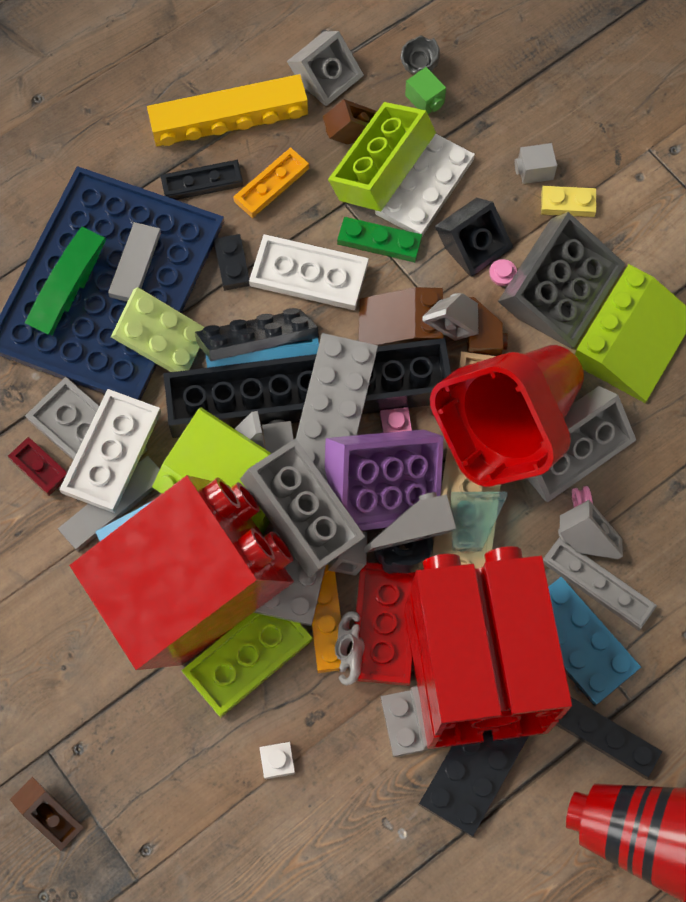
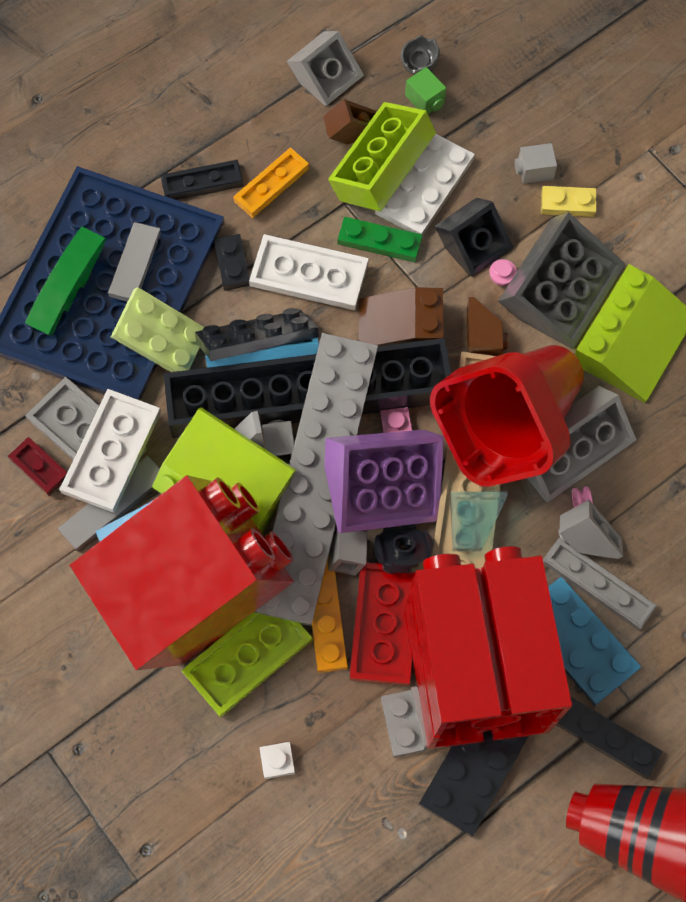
reddish brown slope [10,777,84,851] -> none
yellow brick [147,74,308,147] -> none
light grey slope [240,438,365,577] -> none
light grey piece [335,611,365,686] -> none
light grey slope [364,492,456,553] -> none
light grey slope [423,293,478,341] -> none

